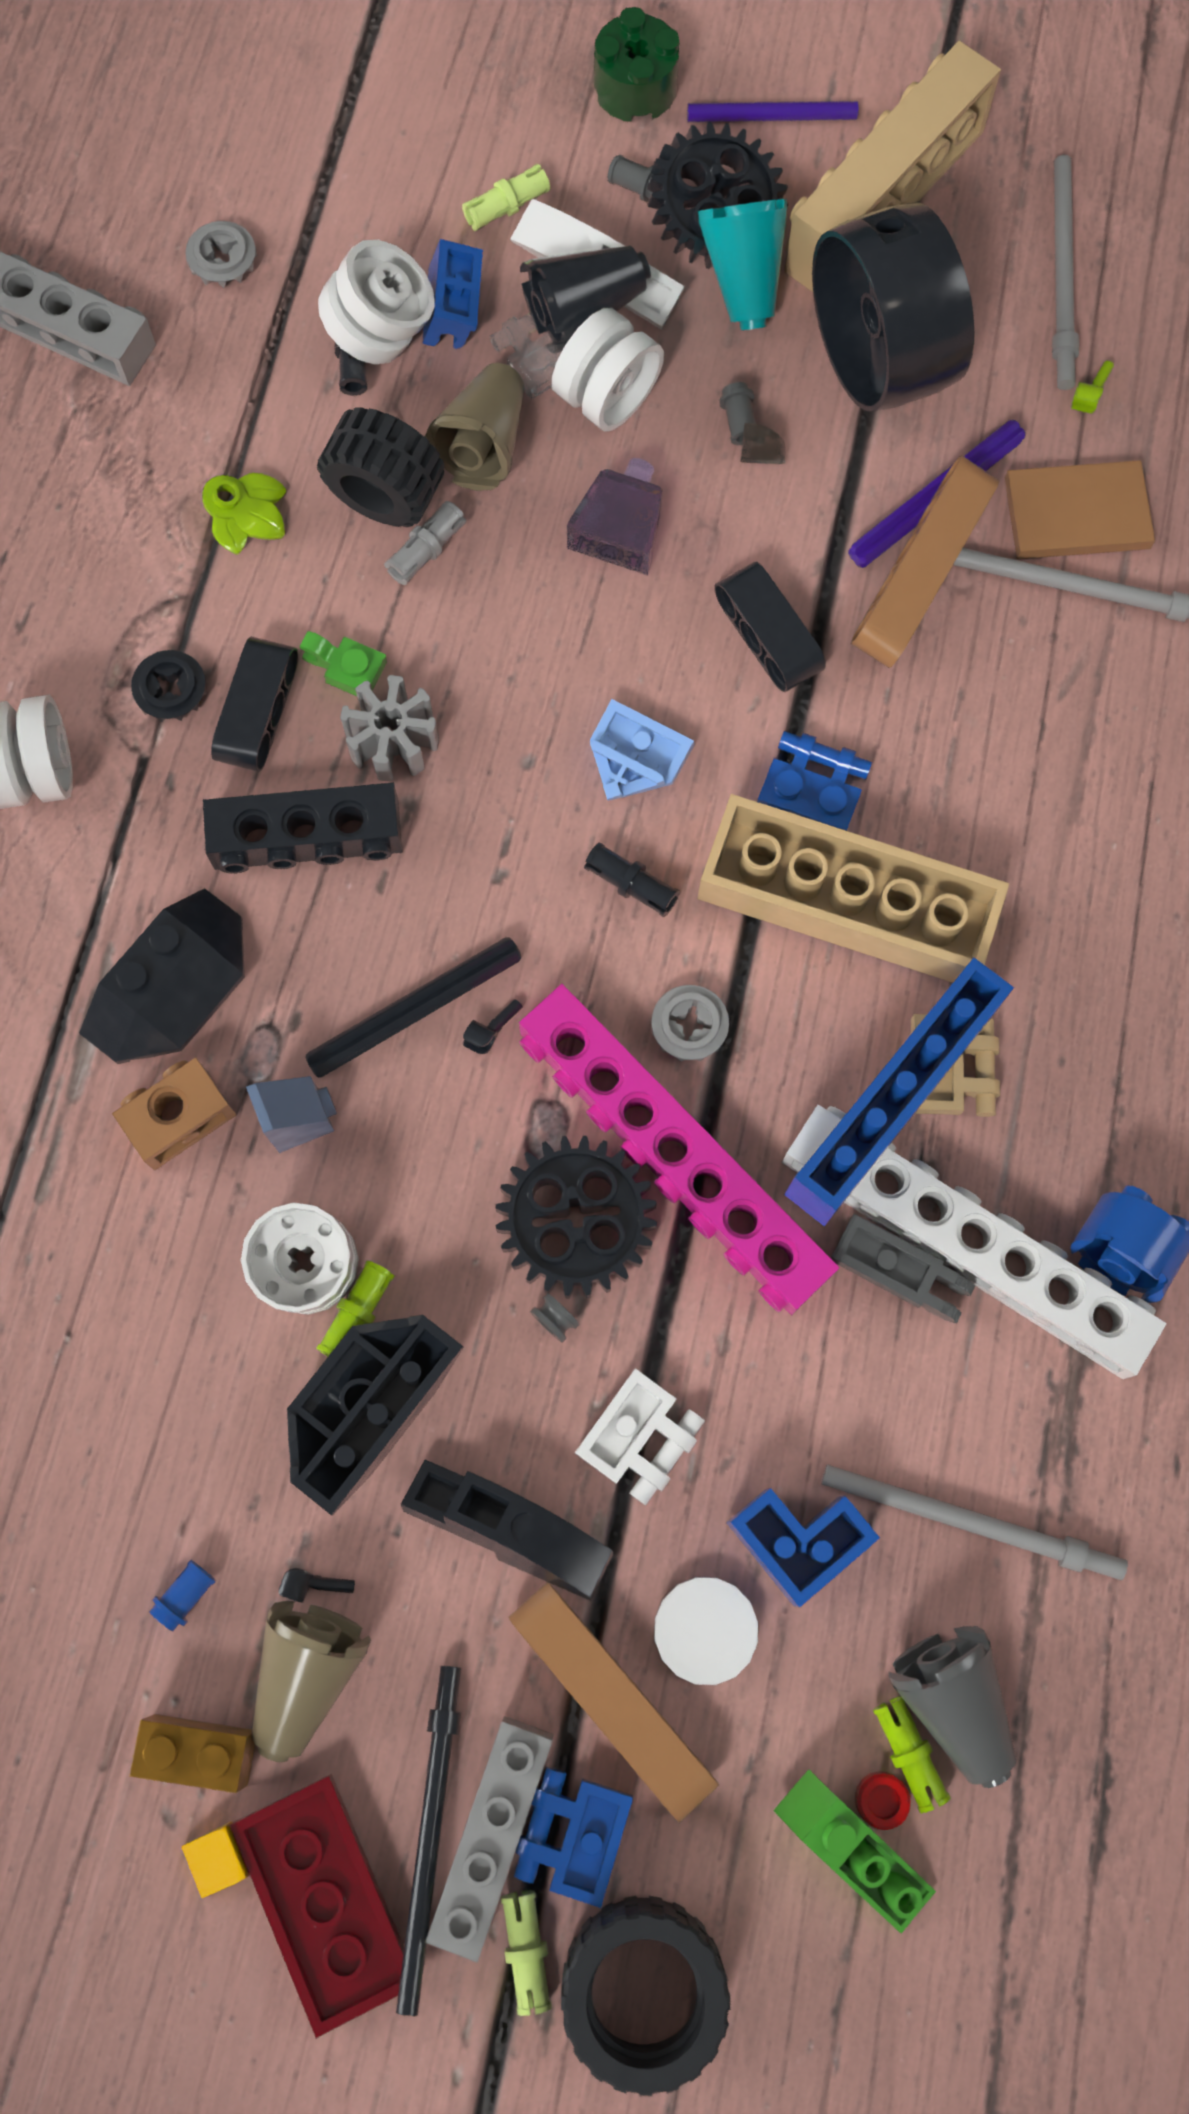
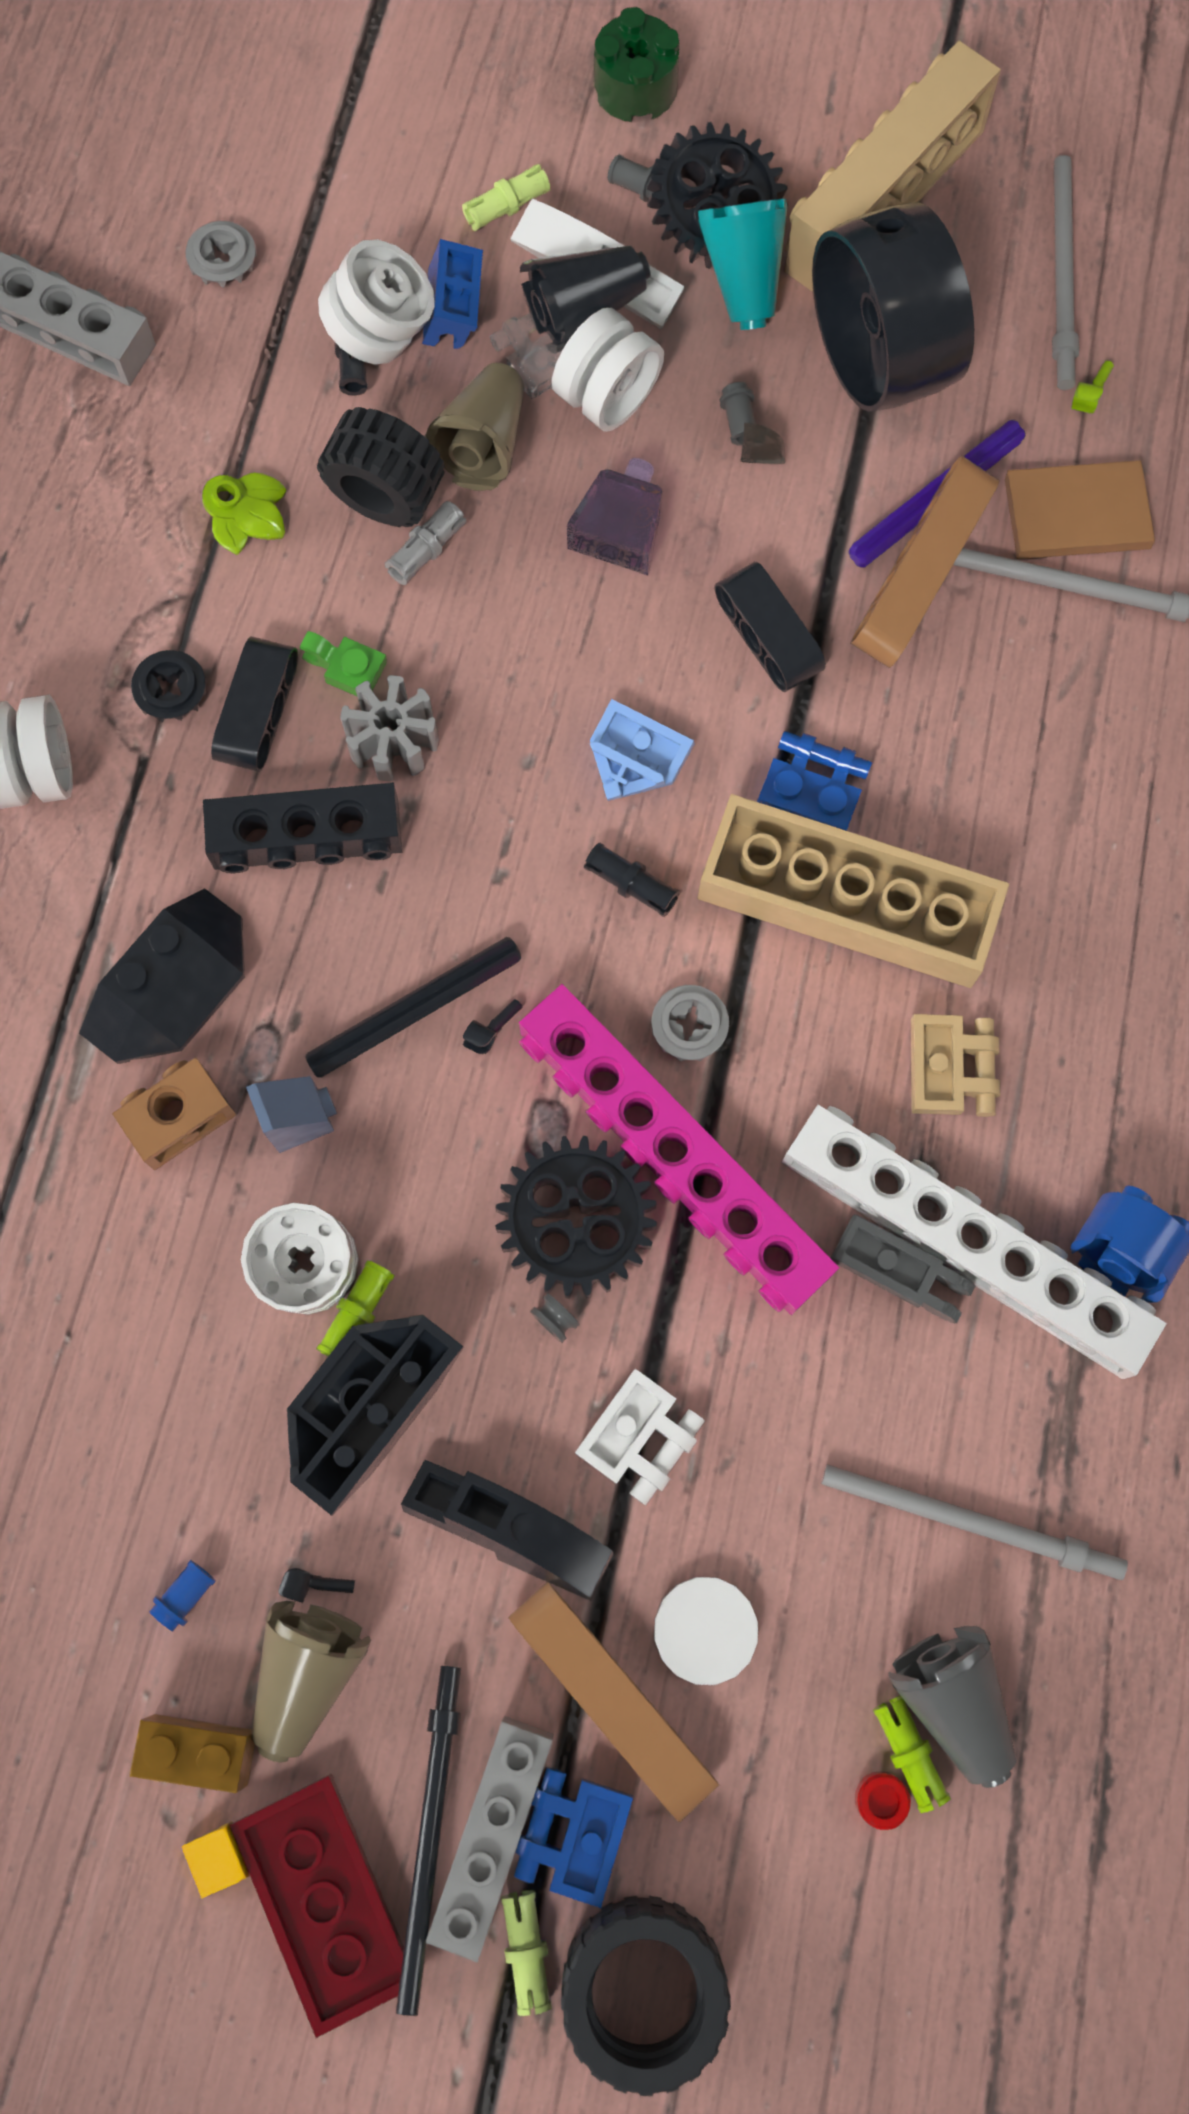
dark purple bar [687,101,858,122] -> none
blue brick [726,1488,880,1608] -> none
bright green slope [773,1769,936,1934] -> none
blue brick [784,958,1014,1227] -> none

